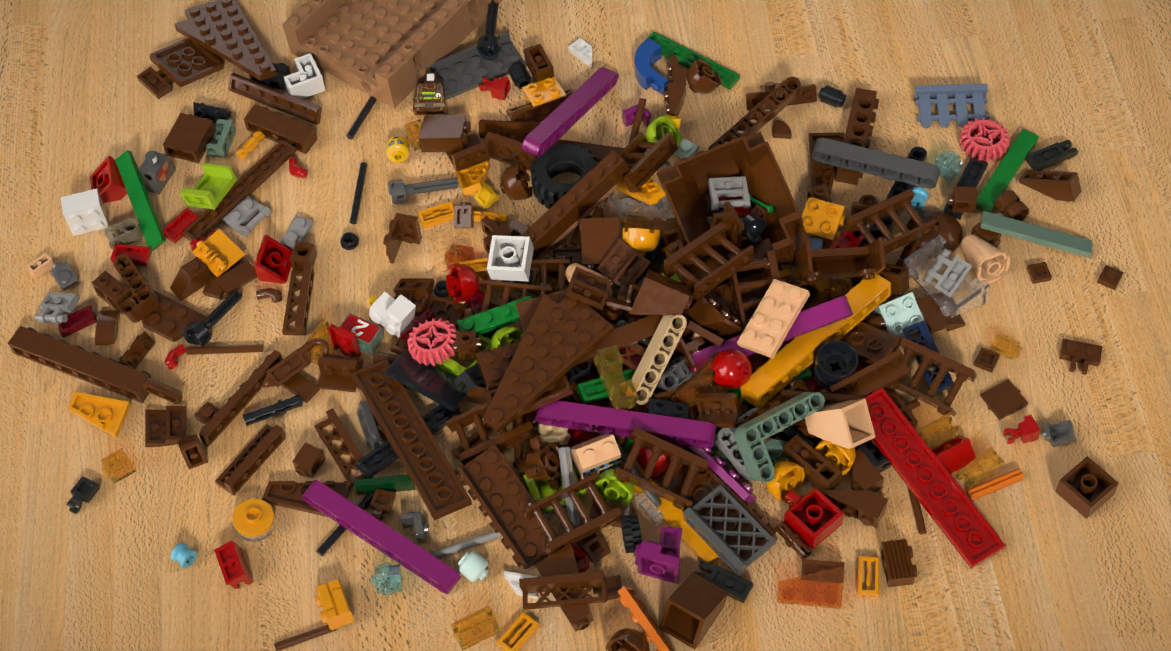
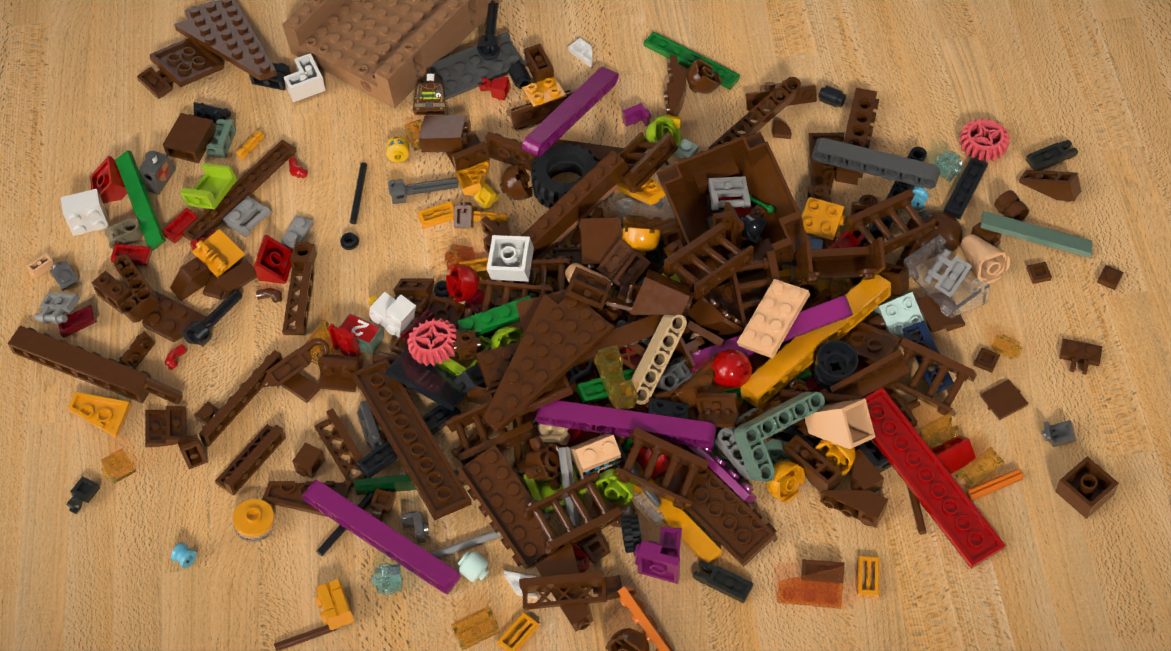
reddish brown slope [95,310,120,345] -> none
reddish brown bar [186,344,264,355] -> none
red hinge [214,540,253,589] -> none
reddish brown tile [229,73,322,125] -> none
black pin [243,394,303,426] -> none
reddish brown brick [244,104,317,154] -> none
black bar [346,97,377,140] -> none
reddish brown bracket [383,213,422,264] -> none
reddish brown bracket [479,120,541,143] -> none
reddish brown tile [509,220,530,236] -> none
reddish brown bar [628,98,646,144] -> none
blue arch [635,38,668,95] -> none
reddish brown slope [659,572,729,649] -> none
dark grey fence [683,485,776,576] -> none
reddish brown pin [775,521,812,559] -> none
red hinge [784,488,844,549] -> none
reddish brown brick [880,539,917,587] -> none
sand blue fence [913,84,989,129] -> none
reddish brown brick [948,186,977,213] -> none
green tile [976,129,1039,213] -> none
red piece [1003,414,1040,444] -> none

